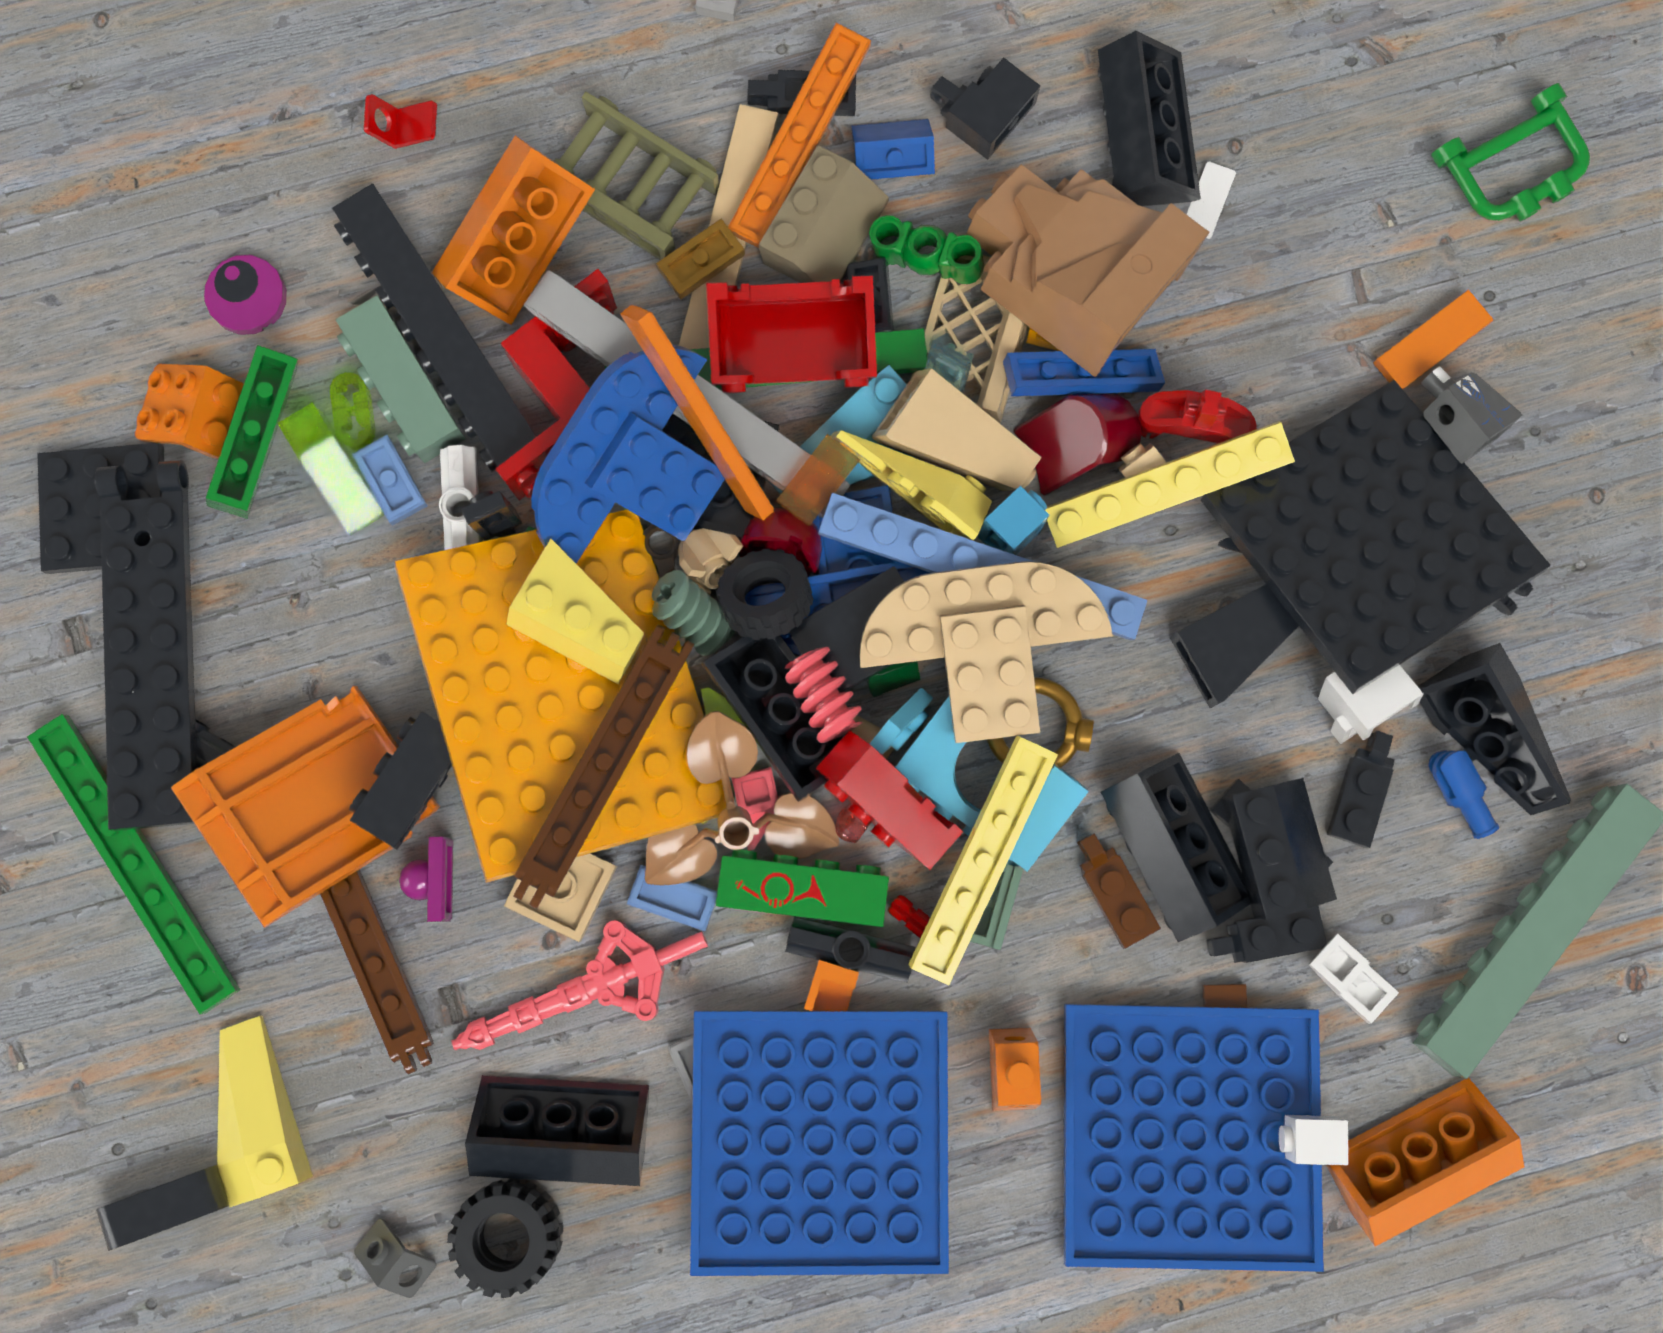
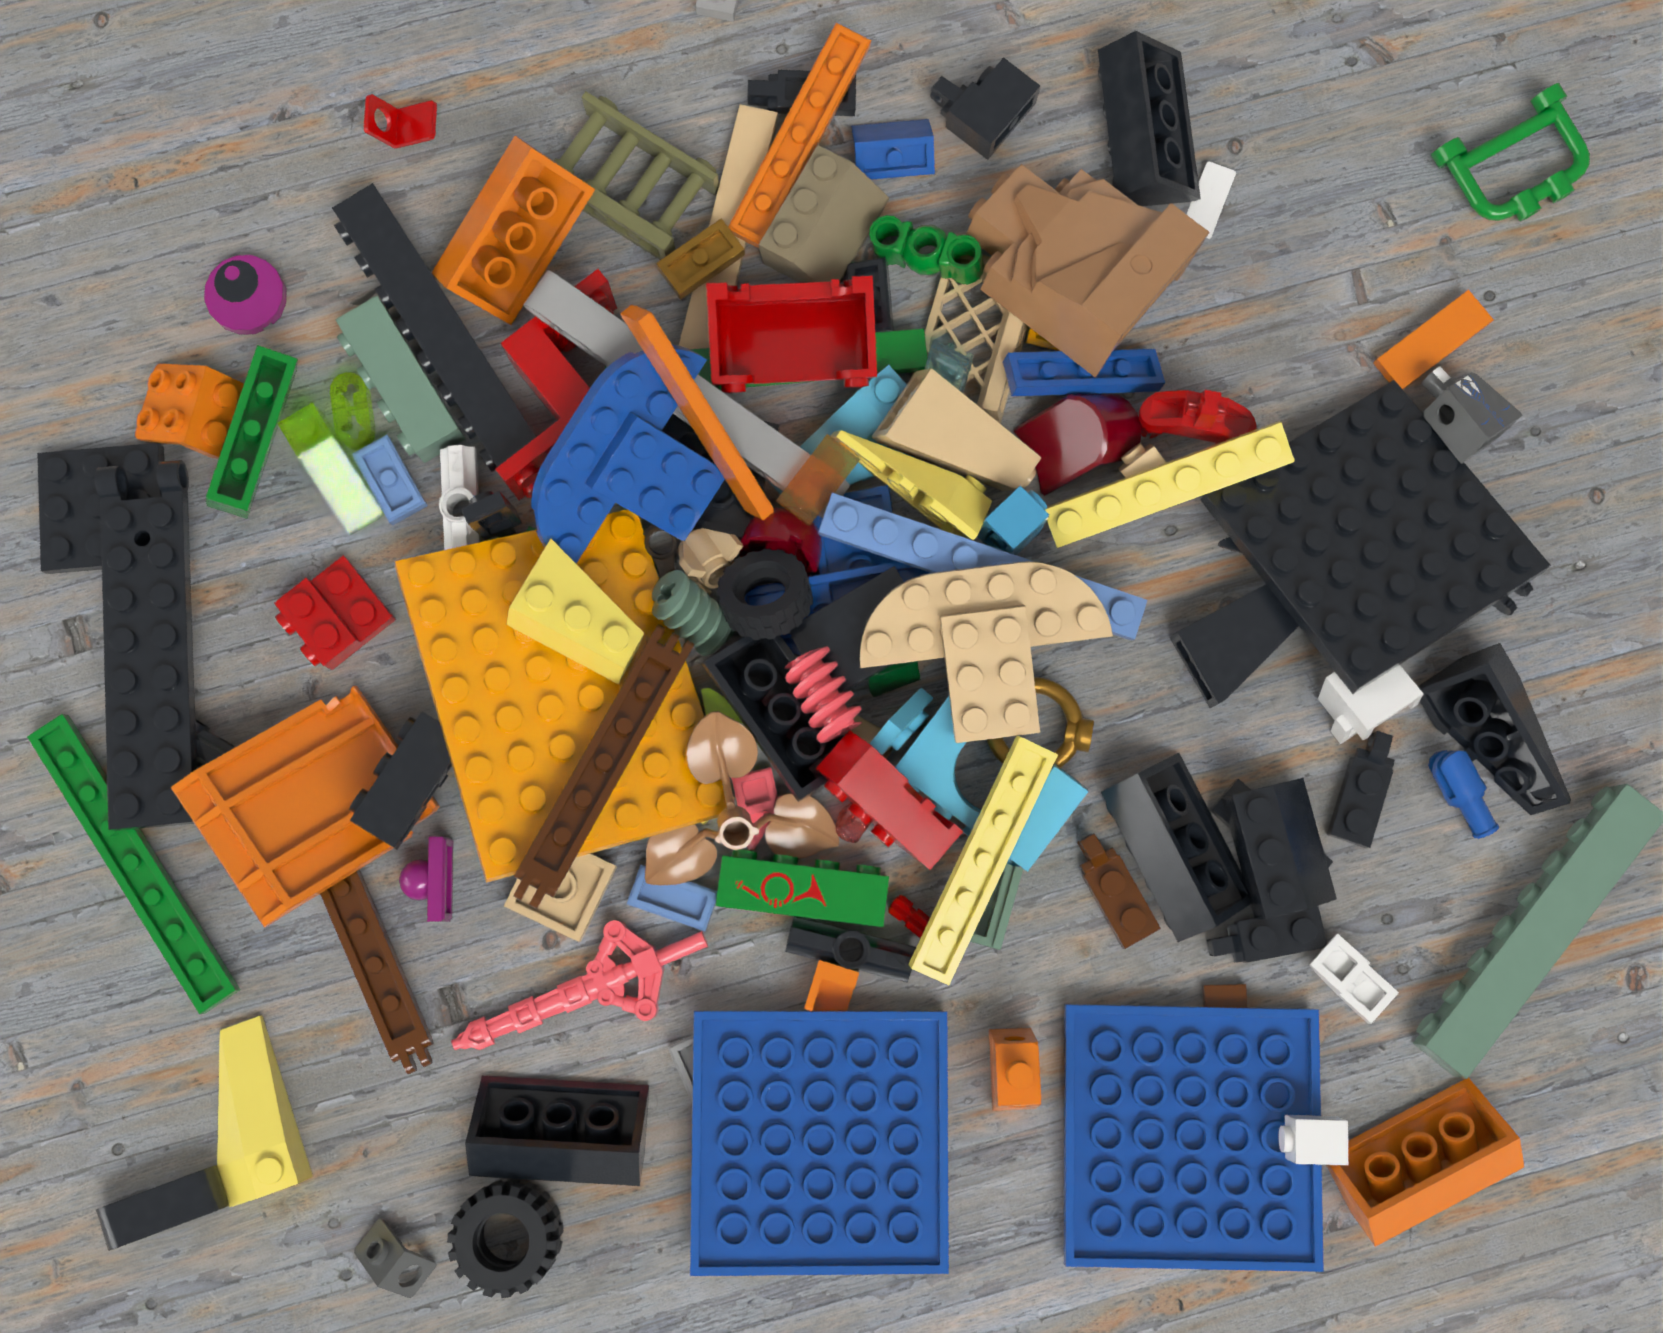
none -> red plate [274,555,396,670]

